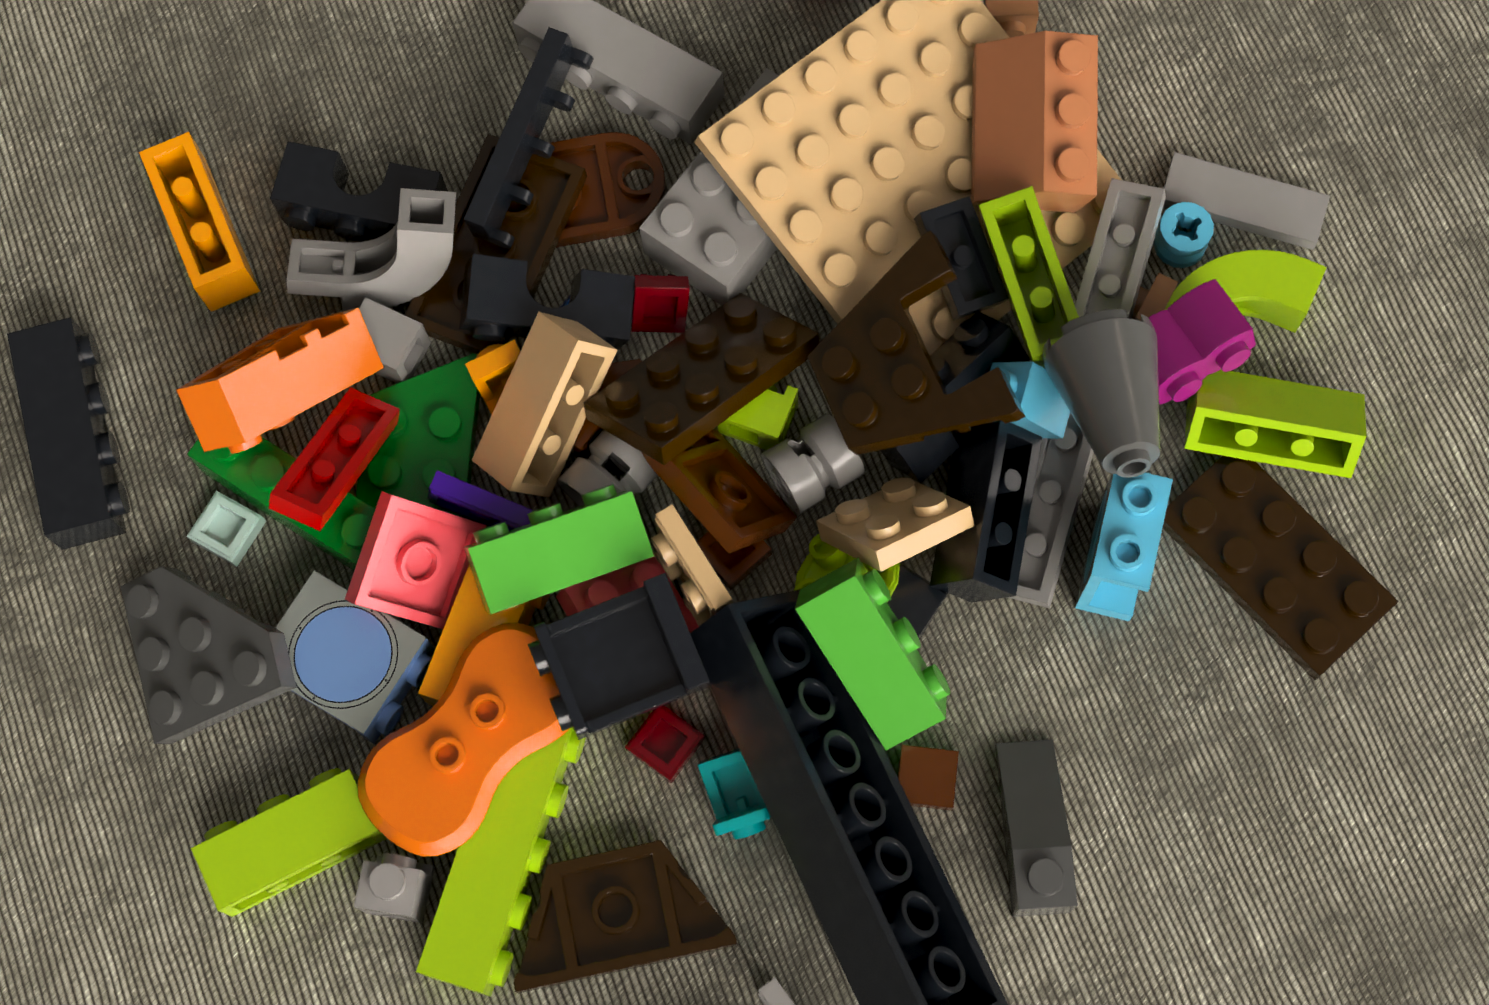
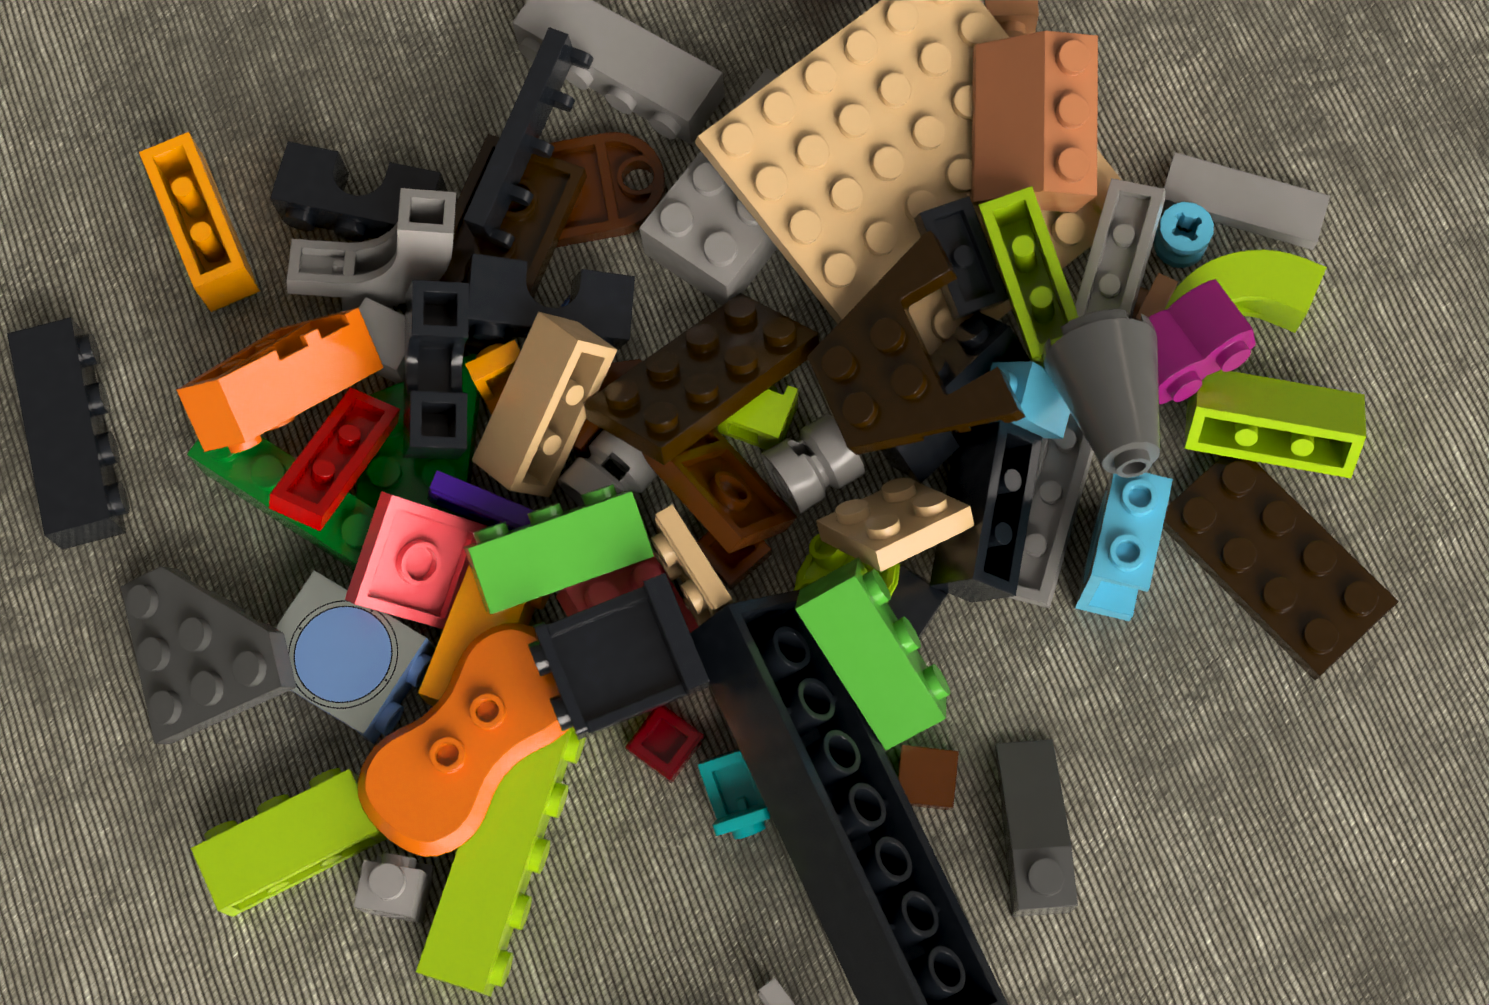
light aqua tile [186,491,266,567] -> none
dark brown wing [513,840,738,993] -> none
dark red tile [631,274,690,333] -> none
none -> black arch [403,280,469,460]

